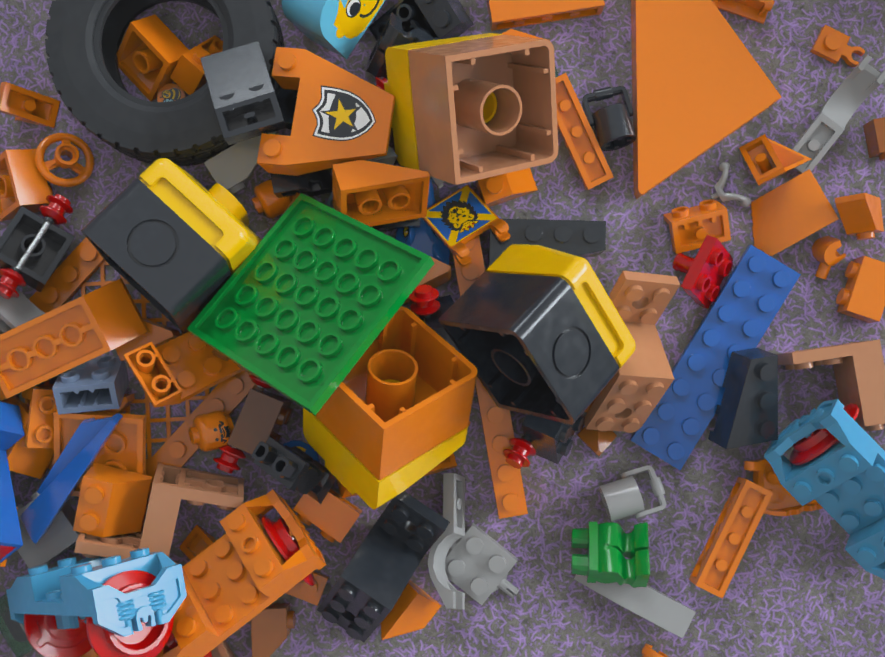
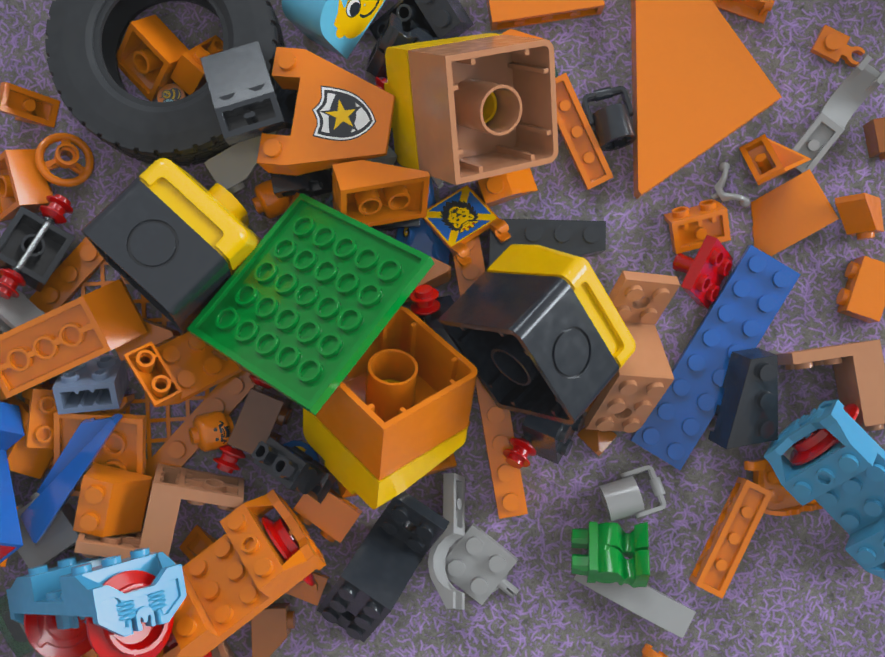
orange slope [381,580,442,640] -> none
orange piece [812,236,846,280] -> none

